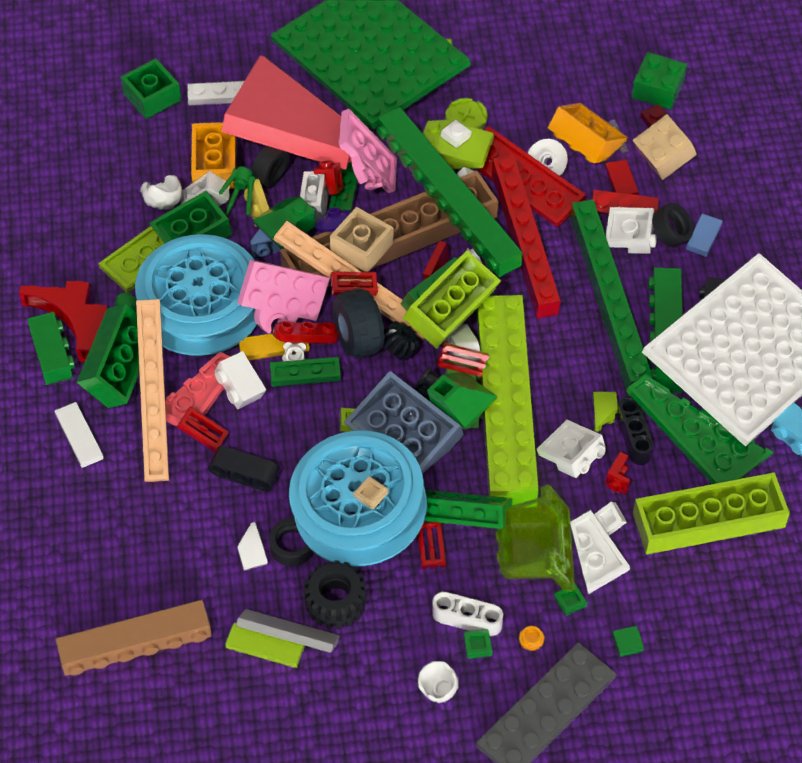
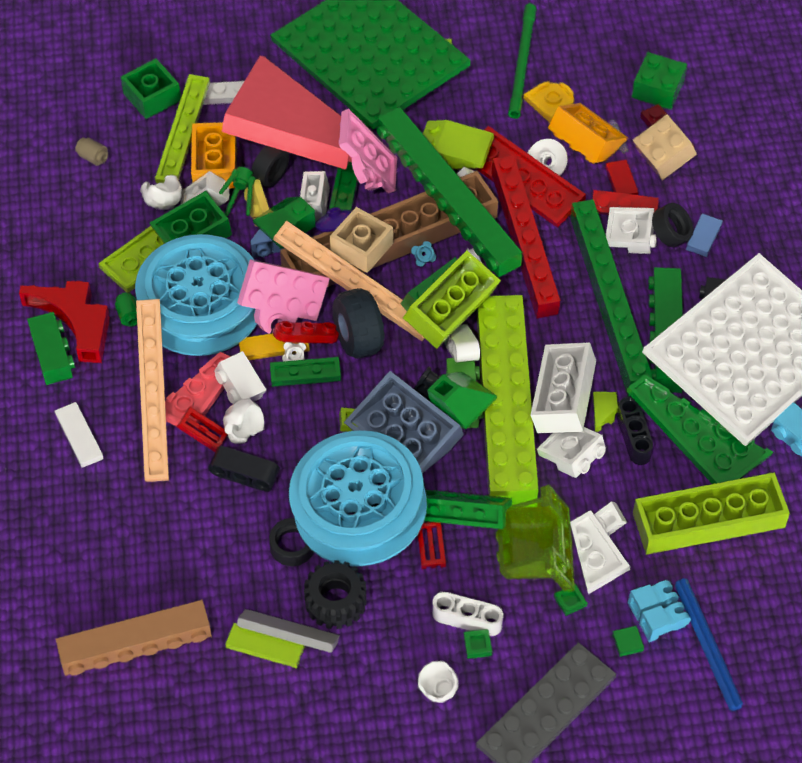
green brick [77,303,140,408] -> none
white slope [237,522,268,571] -> none
red bracket [313,160,344,195] -> none
red tile [330,271,378,296] -> none
tan tile [353,476,389,510] -> none
black gear [384,321,420,360] -> none
red tile [423,241,450,280] -> none
red tile [437,342,489,377] -> none
white plate [440,120,472,148] -> none
lime tile [445,98,488,130] -> none
light orange plate [519,626,544,651] -> none
red bracket [605,452,631,495] -> none
none -> dark tan brick [75,137,108,166]
none -> lime plate [155,74,210,183]
none -> white hair [223,398,264,444]
none -> medium azure plate [411,241,436,267]
none -> green piece [508,3,537,119]
none -> yellow tile [523,81,574,123]
none -> white brick [531,343,596,433]
none -> medium azure legs [628,580,691,642]
none -> blue axle [675,578,743,711]

